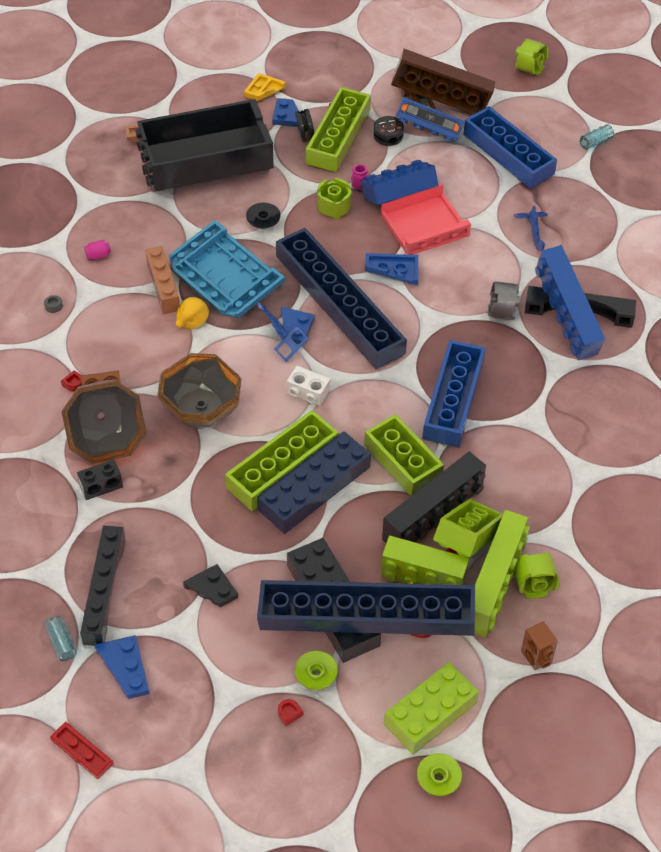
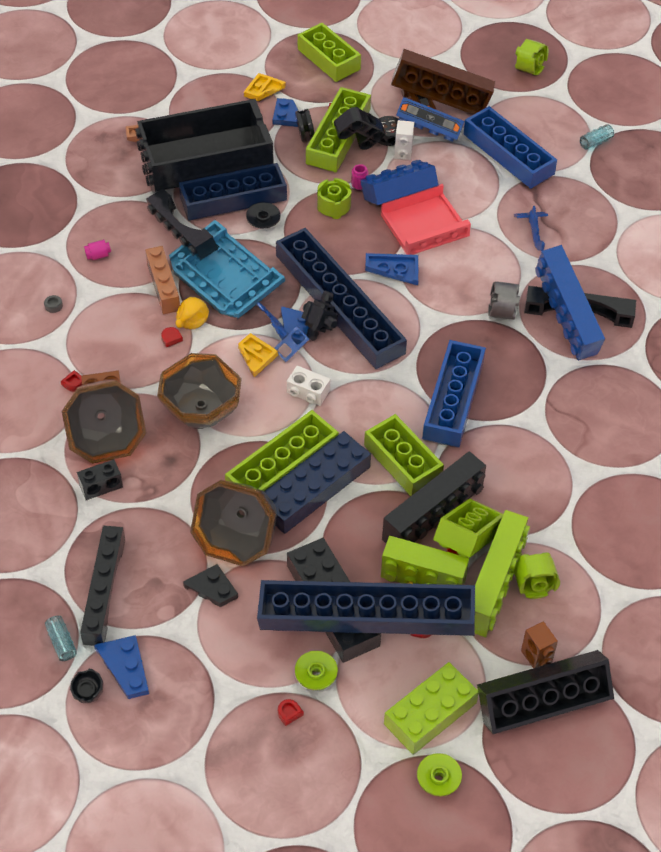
red tile [50,721,114,780] -> none
none -> black hair [70,668,104,703]
none -> black arch [146,188,218,260]
none -> red tile [161,327,183,348]
none -> dark blue brick [179,163,287,221]
none -> dark grey rock [190,480,277,566]
none -> yellow wing [238,333,278,377]
none -> lime brick [297,23,361,82]
none -> black piece [301,290,339,341]
none -> black beam [334,107,386,150]
none -> white brick [394,120,414,160]
none -> black brick [477,650,614,734]

